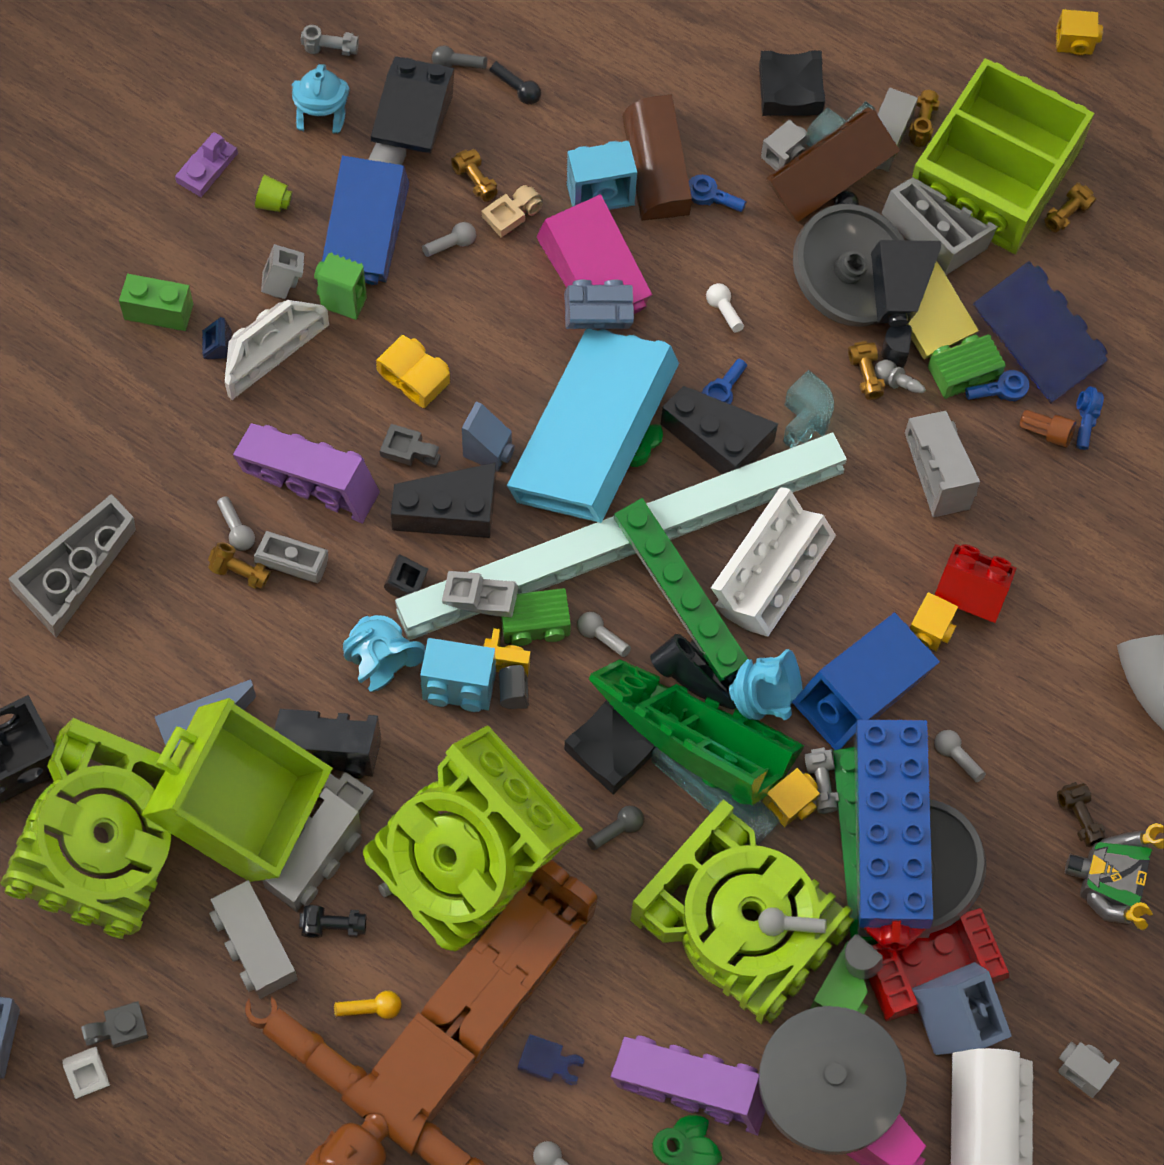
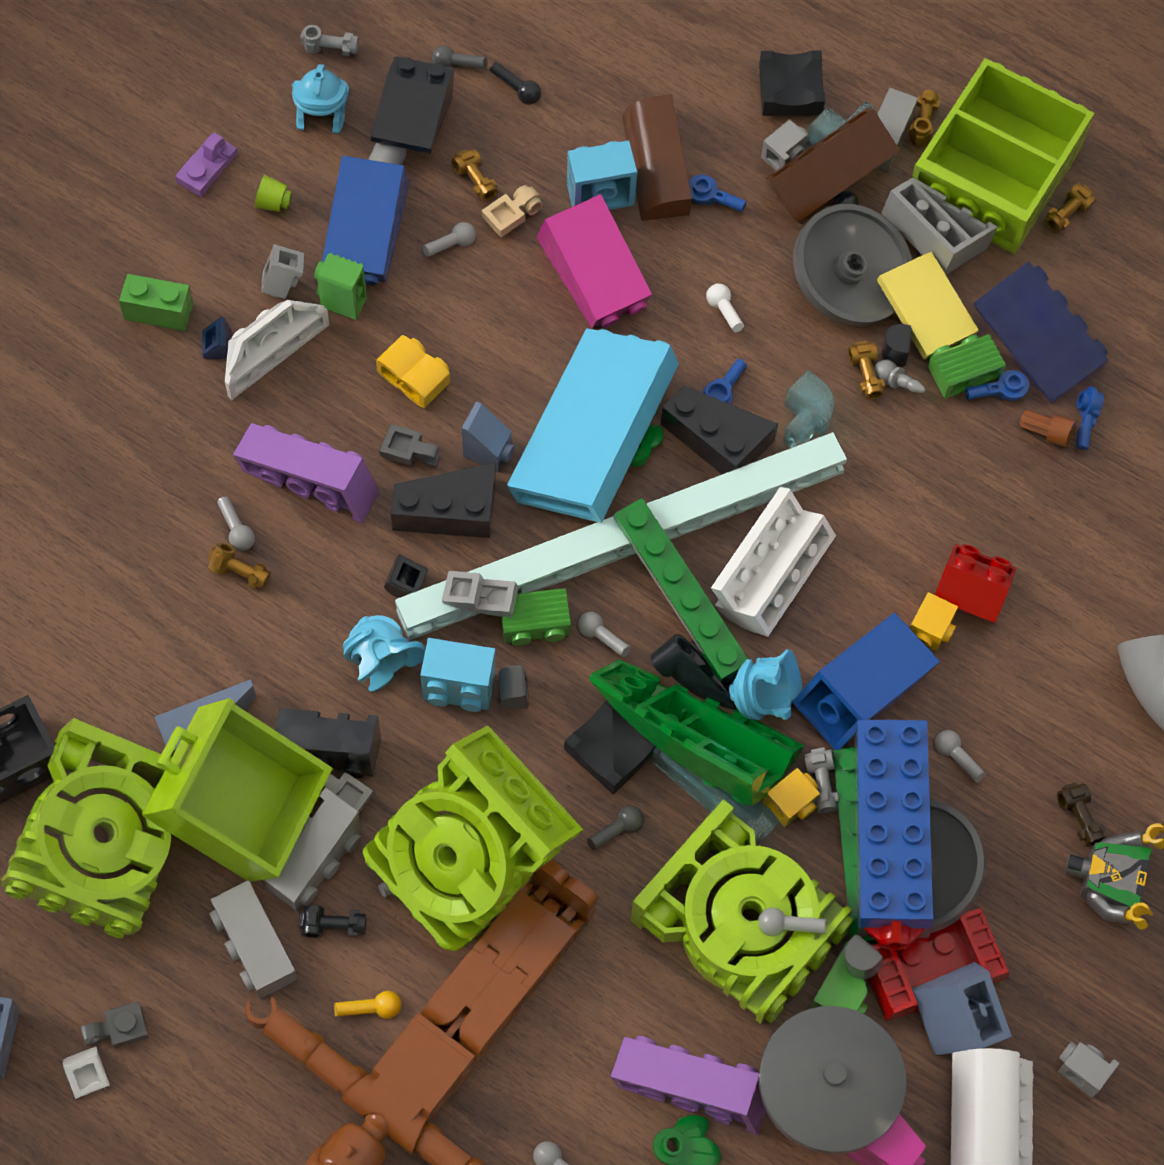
light grey wedge [8,494,136,637] -> none
light grey brick [254,531,328,583] -> none
yellow bracket [484,628,530,677] -> none
clear blue plate [517,1034,585,1085] -> none
sand blue brick [564,279,634,329] -> none
black slope [871,240,941,327] -> none
light grey wedge [905,411,980,518] -> none
yellow brick [1056,9,1103,55] -> none

